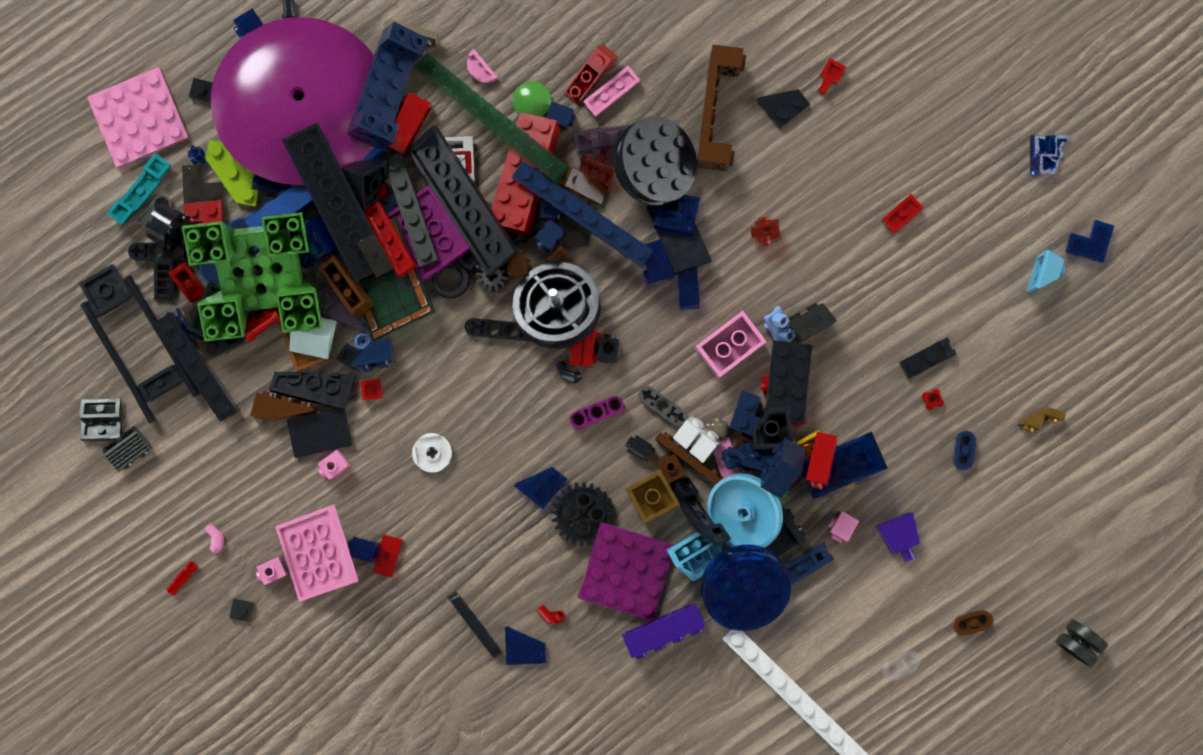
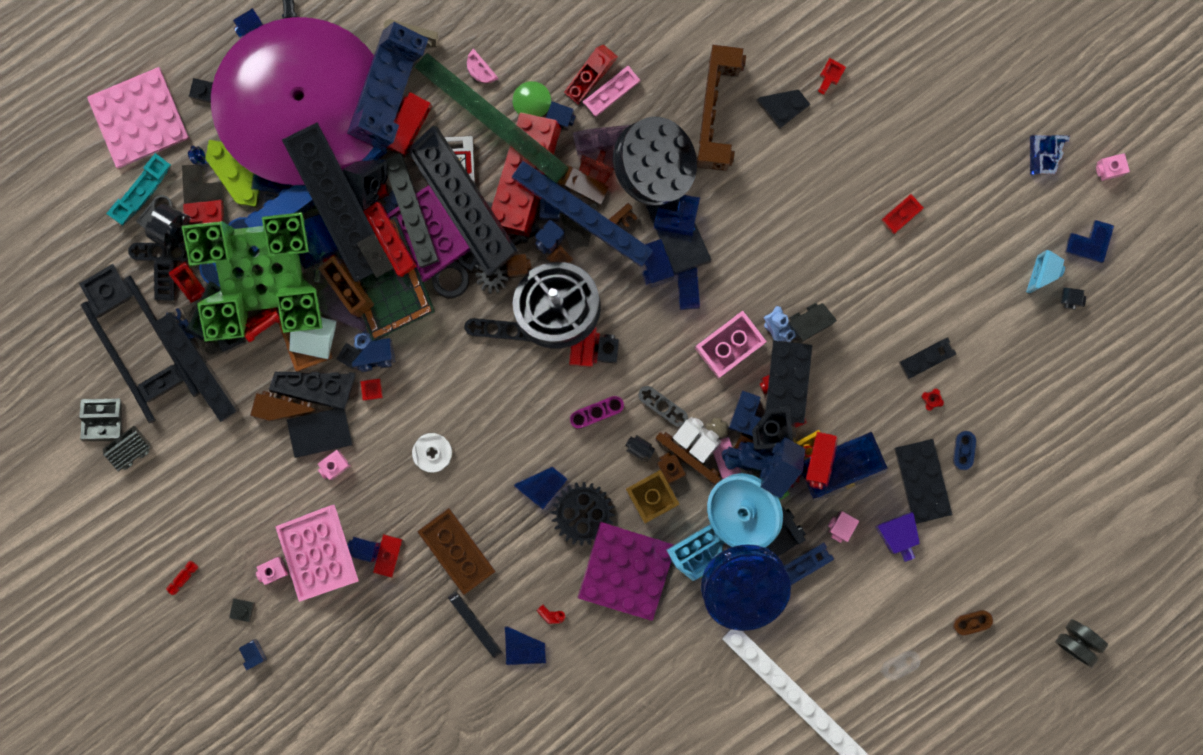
bright pink arm [204,523,224,553] -> none
black arm [555,361,582,384] -> none
dark purple brick [622,602,706,660] -> none
black slope [673,477,731,545] -> none
clear red brick [751,217,780,246] -> none
pearl gold slope [1018,407,1066,432] -> none
none -> dark blue panel [239,639,268,670]
none -> reddish brown plate [417,508,496,595]
none -> reddish brown plate [609,203,637,228]
none -> black plate [894,439,953,524]
none -> black plate [1060,288,1086,310]
none -> bright pink brick [1096,153,1130,181]

